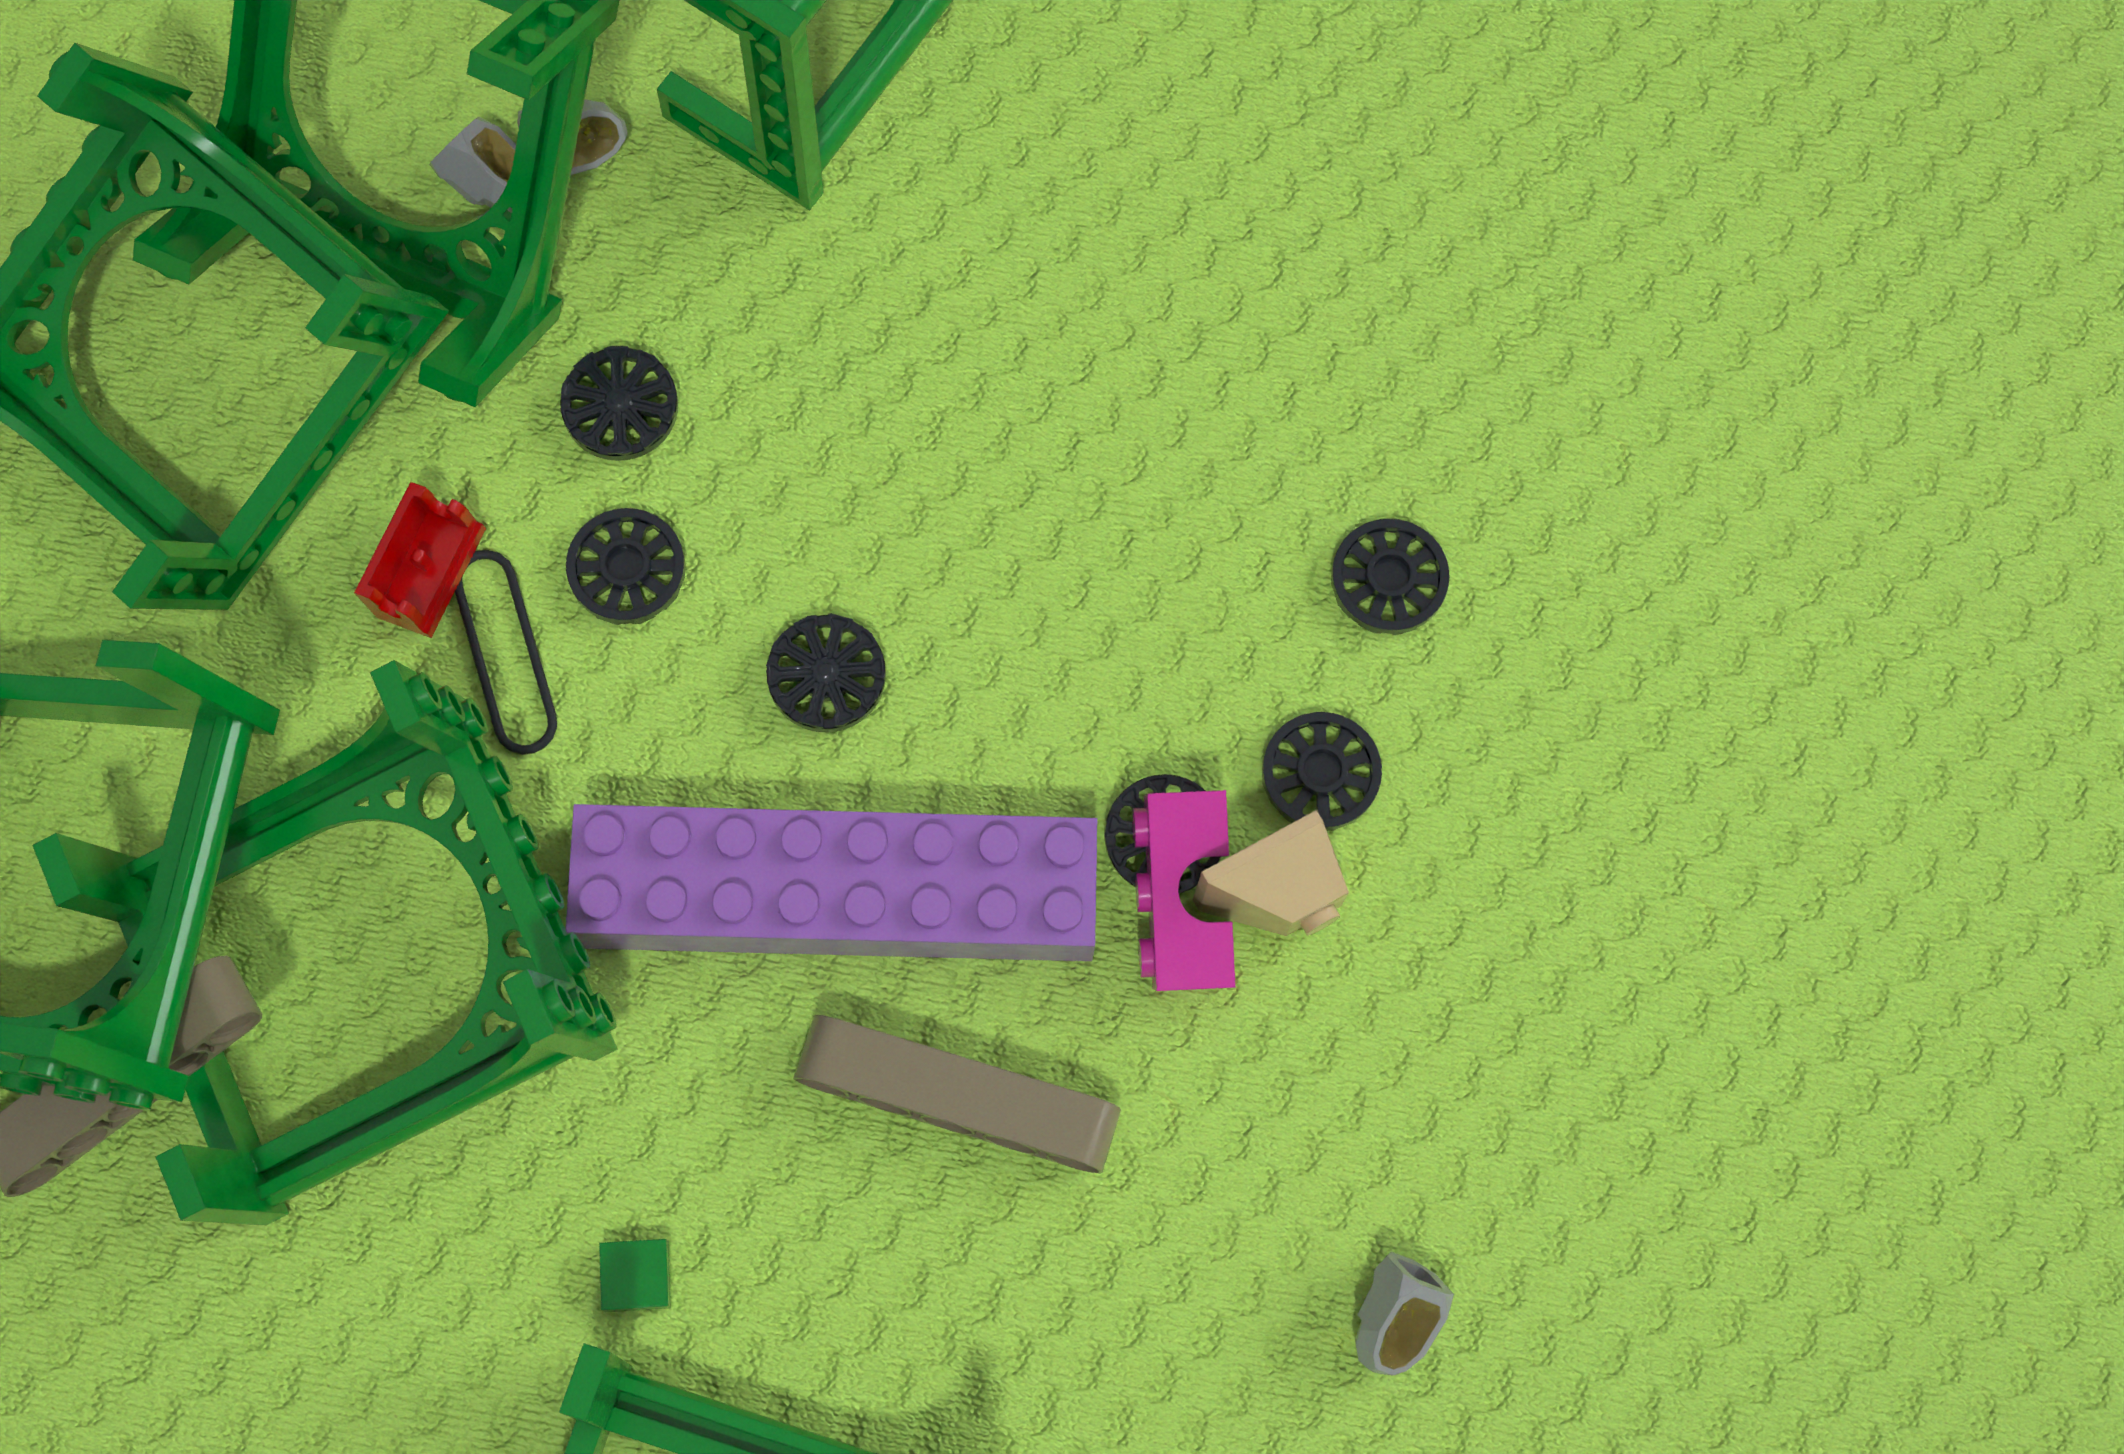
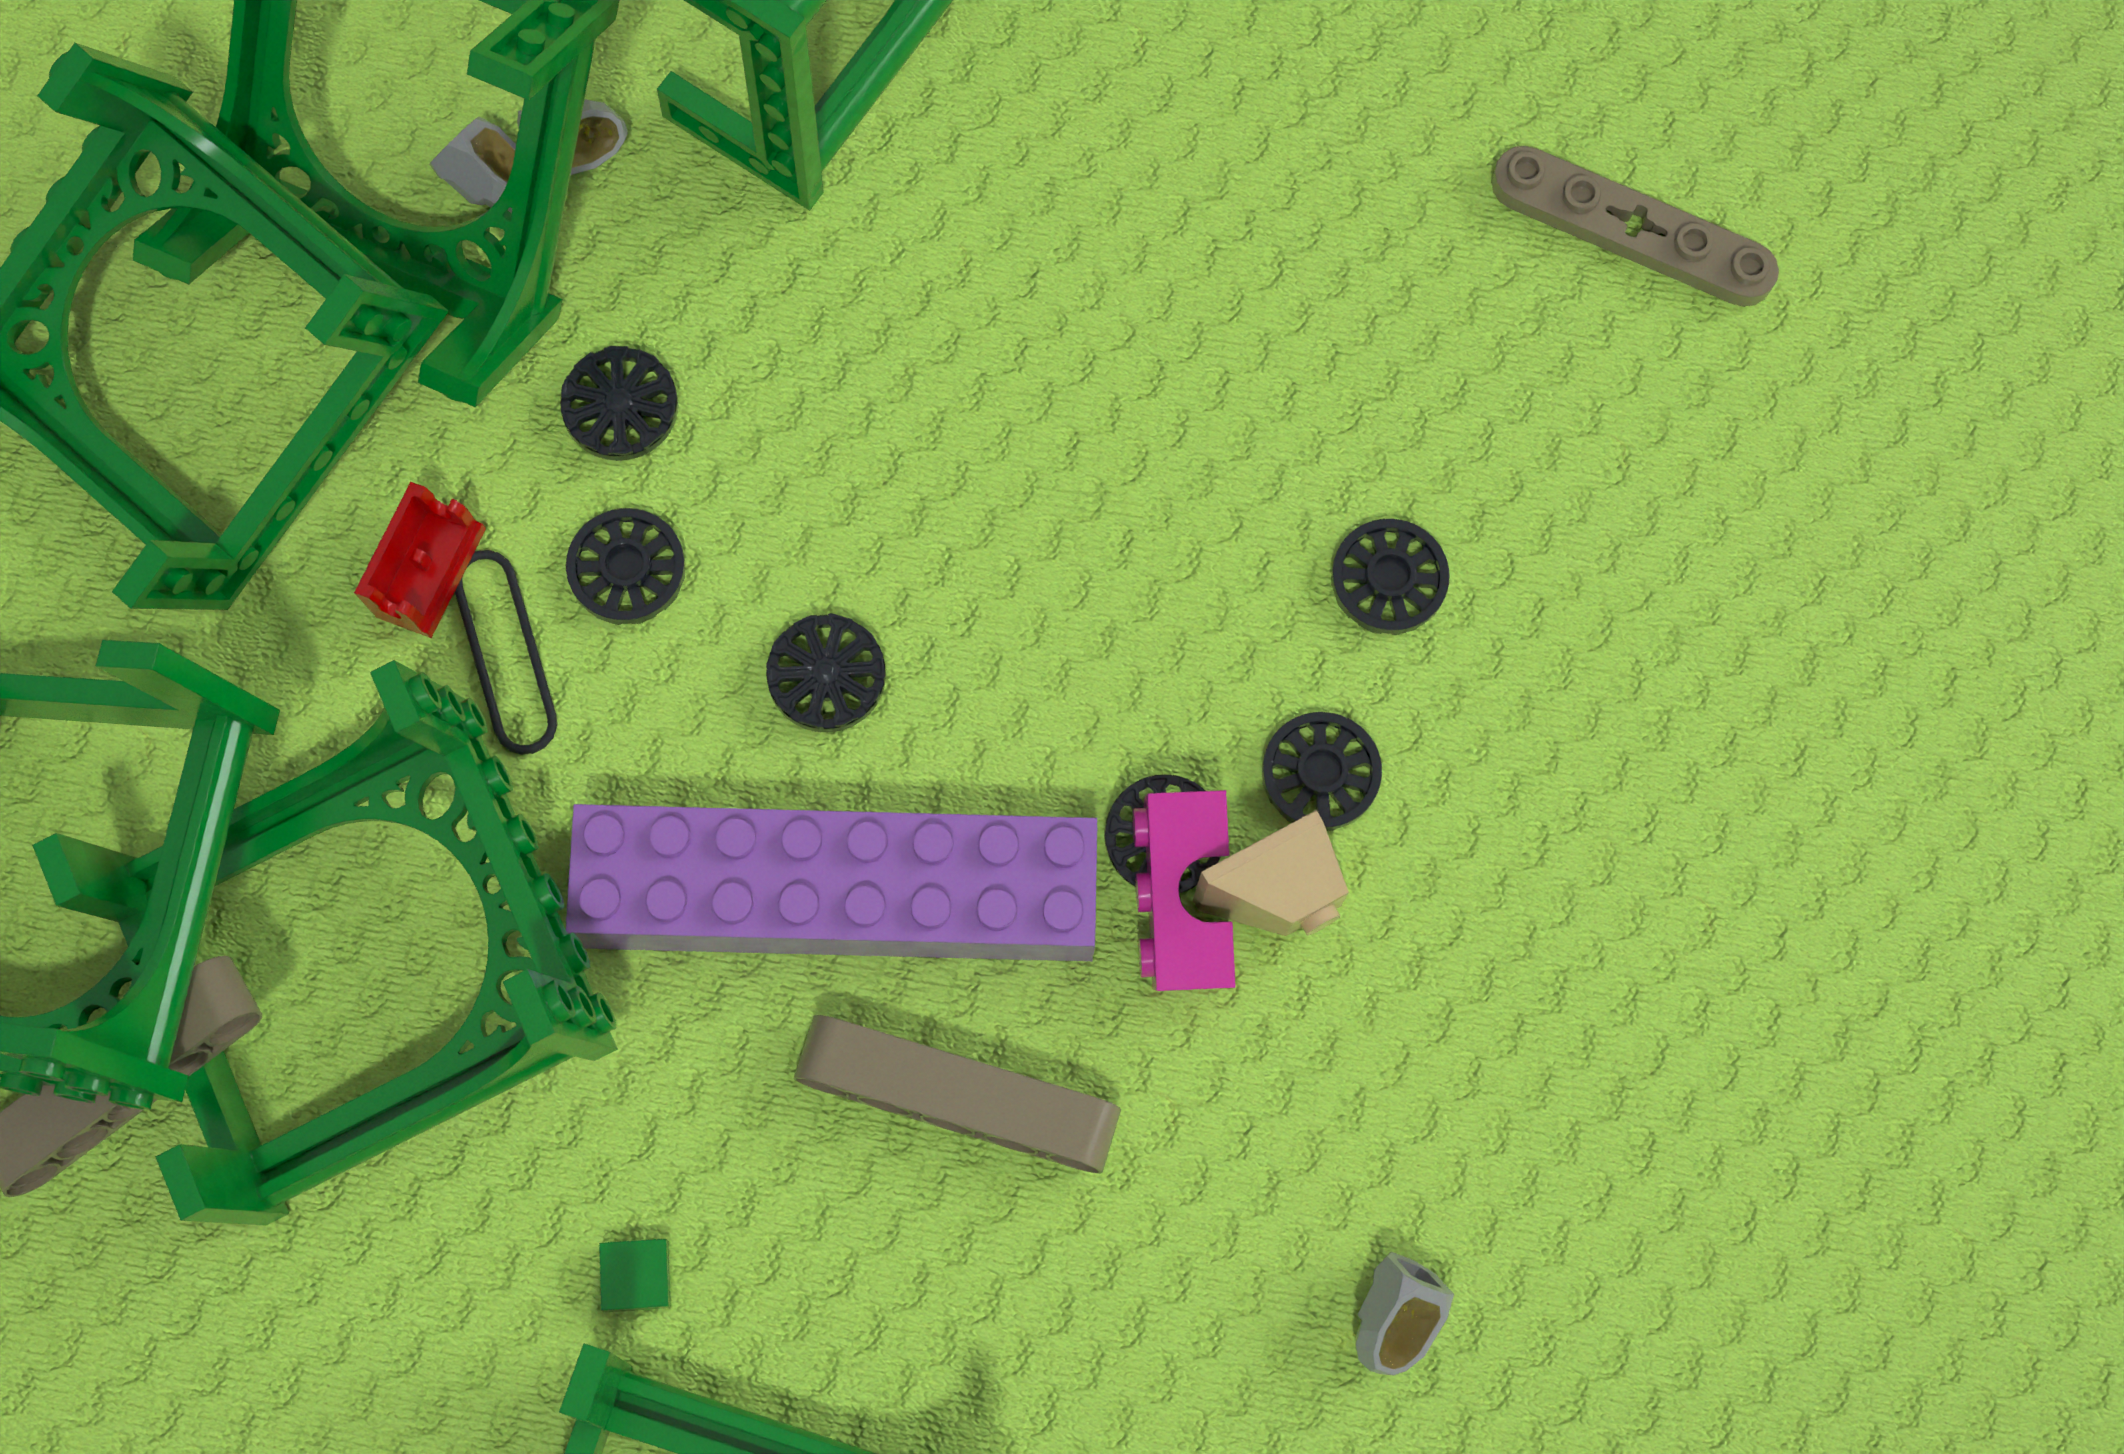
none -> dark tan piece [1491,146,1779,307]

